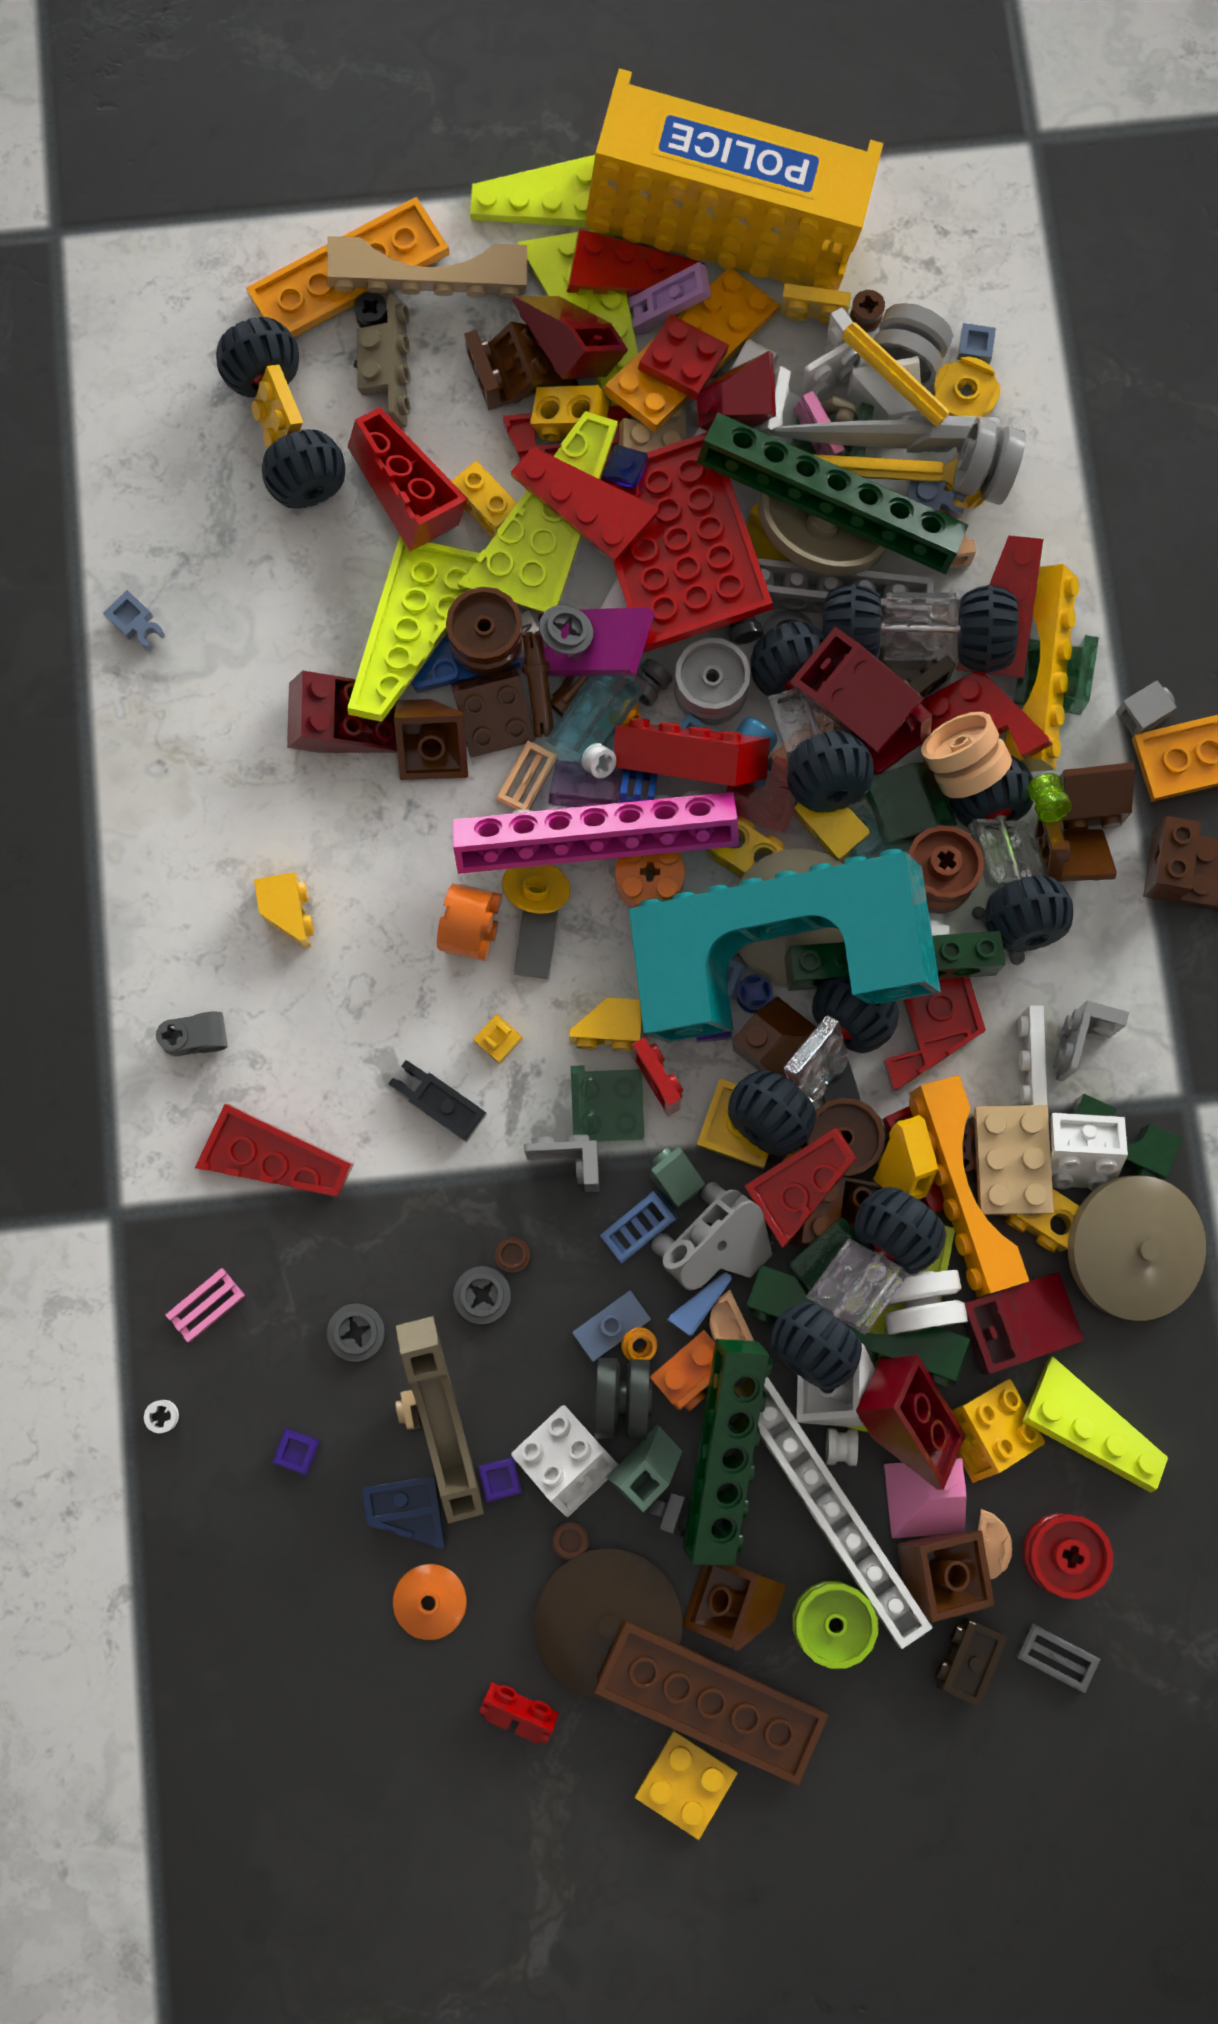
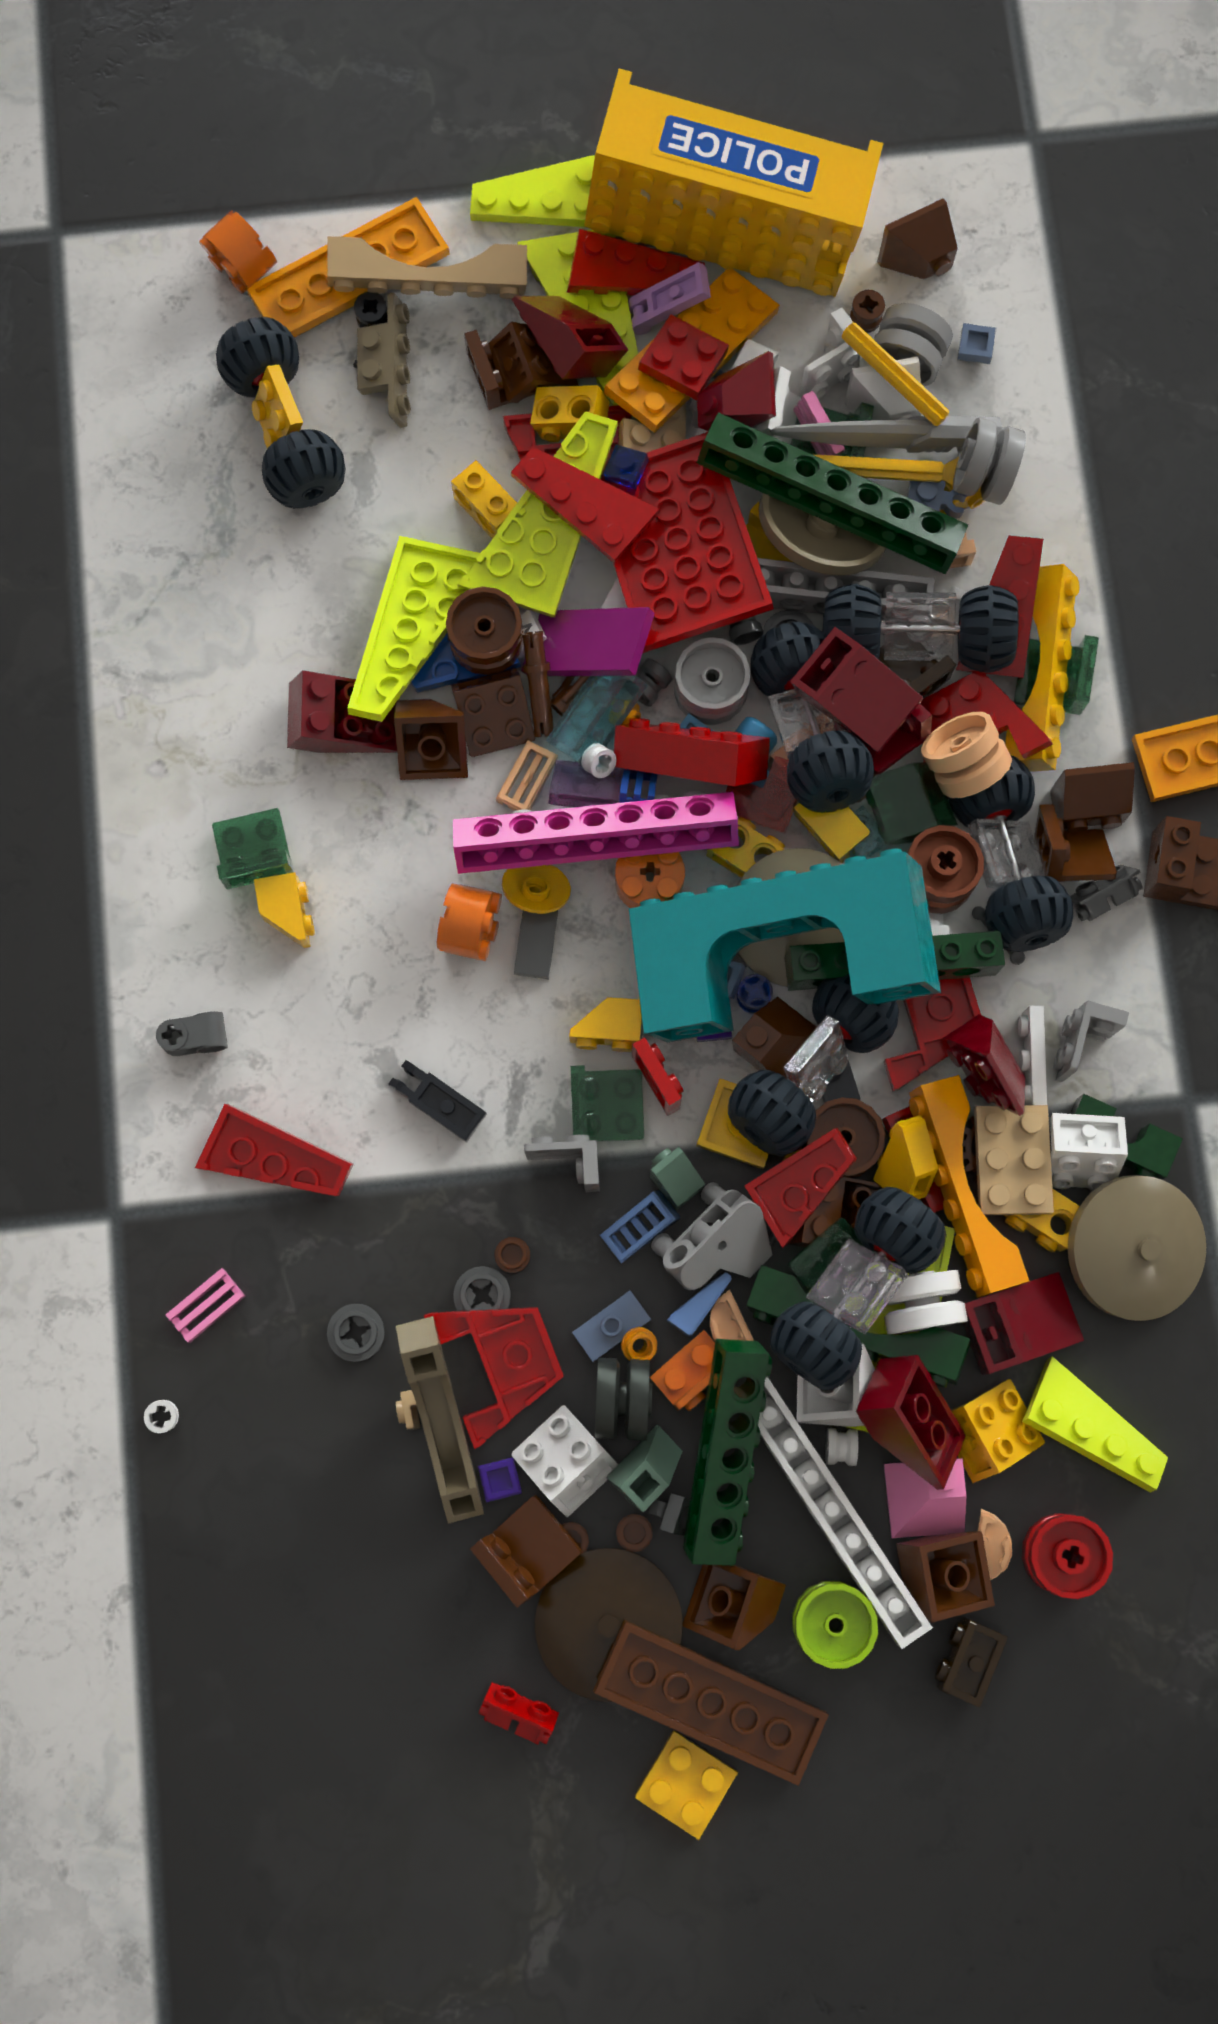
sand blue plate [103,590,165,651] -> none
dark purple tile [272,1428,320,1476] -> none
red wedge [347,407,468,552] -> none
dark blue wing [362,1476,446,1548] -> none
orange dish [393,1564,467,1640] -> none
yellow tile [473,1014,523,1065] -> none
dark grey gear [538,605,593,658] -> none
yellow plate [780,283,851,326] -> none
dark tan arm [821,395,857,422] -> none
yellow plate [932,357,1001,417] -> none
flat silver tile [1015,1623,1100,1693] -> none
clear neon green wheel [1027,773,1072,823] -> none
light grey brick [1116,680,1177,736] -> none
none -> orange brick [199,210,277,294]
none -> clear green bracket [212,808,294,890]
none -> red wing [424,1307,564,1449]
none -> reddish brown bracket [470,1495,582,1608]
none -> reddish brown tile [616,1514,653,1552]
none -> reddish brown slope [877,198,958,279]
none -> dark red slope [944,1014,1025,1116]
none -> dark grey hinge [1070,865,1143,921]

